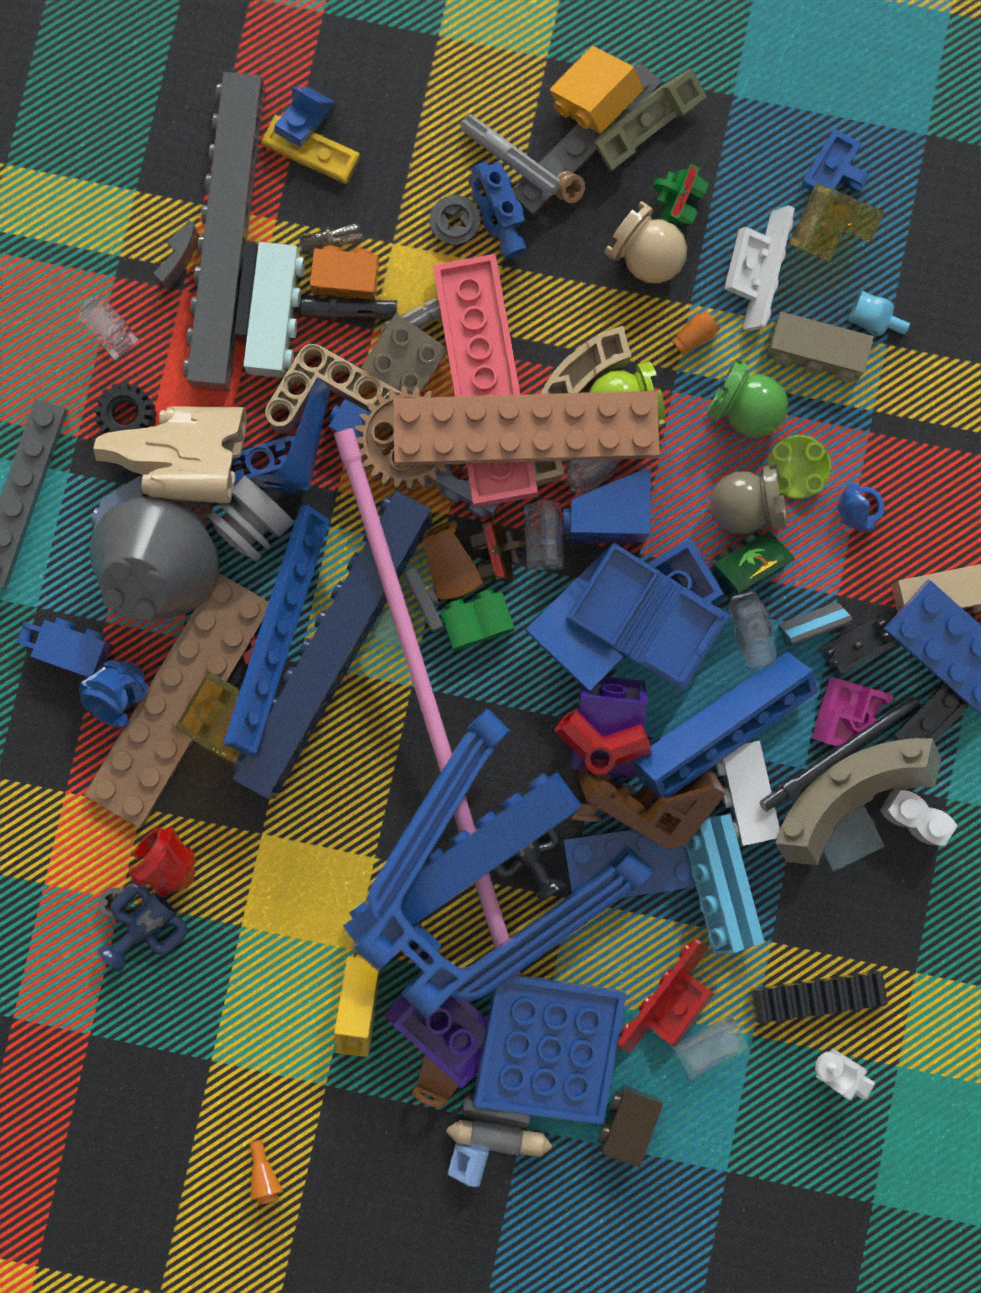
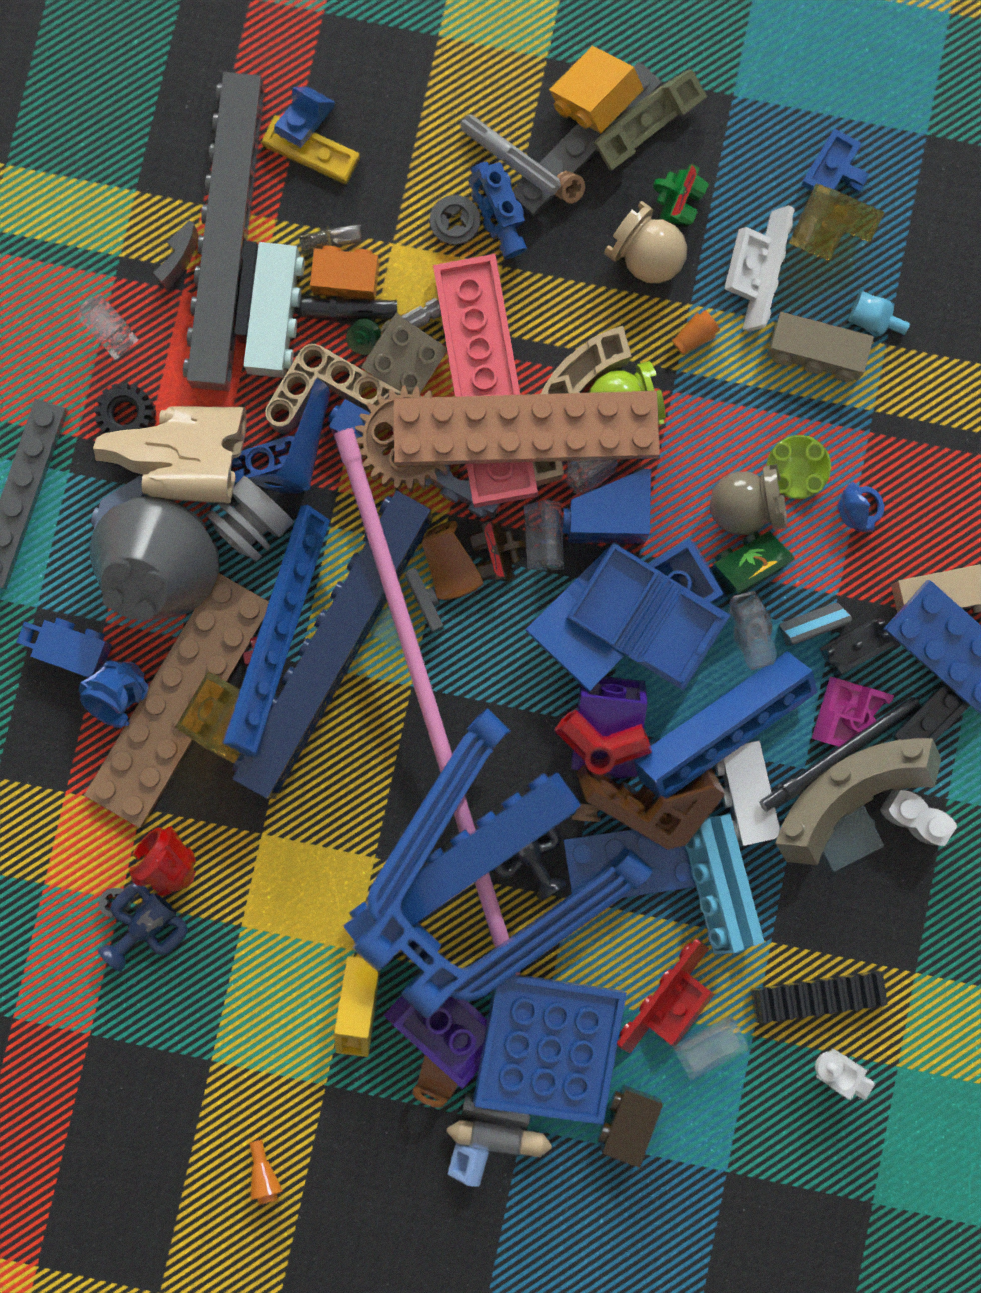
green brick [441,589,515,652] -> none
bright green tile [706,359,789,438] -> none
none -> dark green wheel [346,319,381,355]

